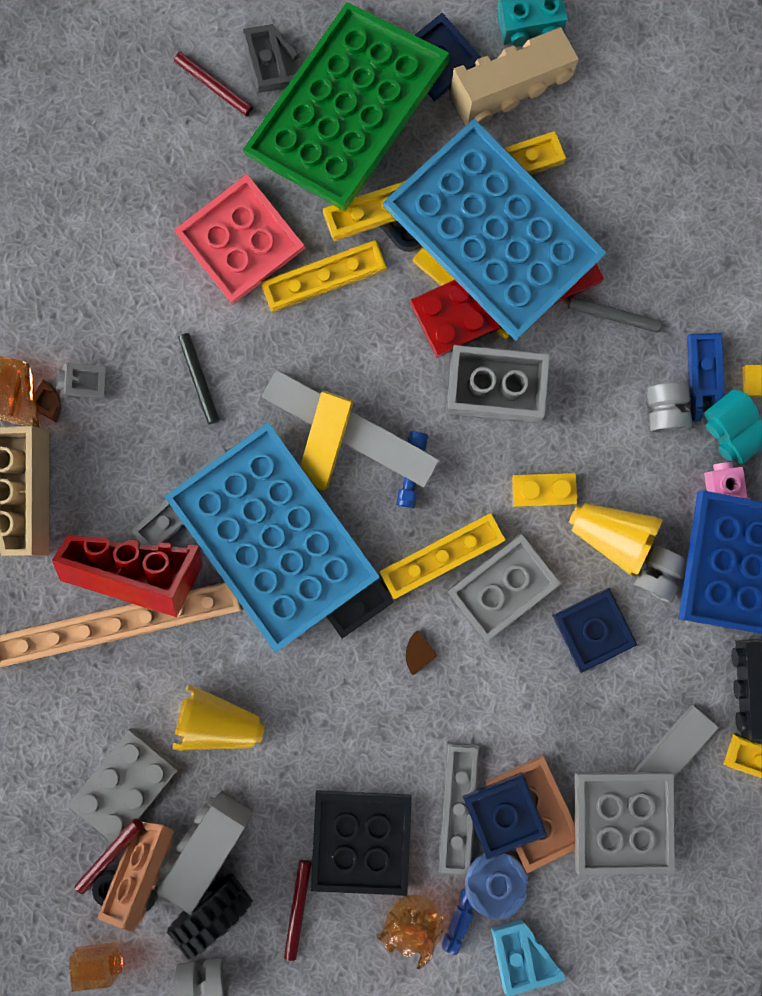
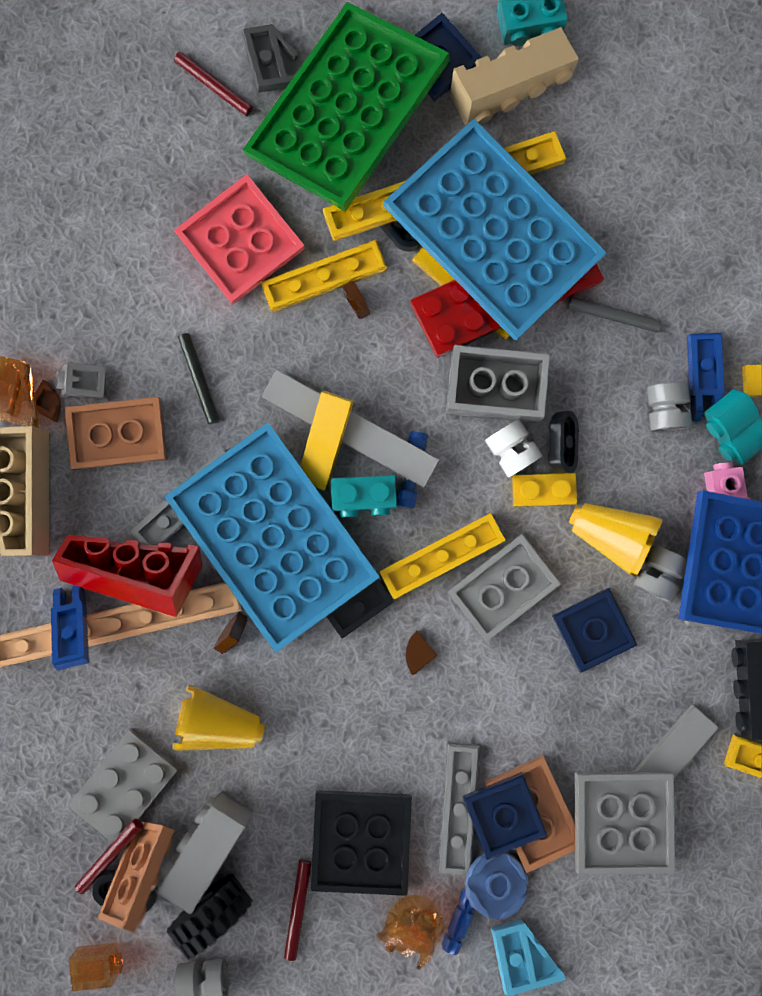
none -> blue hinge [51,585,89,671]
none -> nougat plate [65,397,167,470]
none -> reddish brown tile [213,612,248,654]
none -> teal brick [331,475,397,518]
none -> reddish brown tile [344,281,370,319]
none -> white wheel [485,419,543,478]
none -> black plate [548,411,579,474]

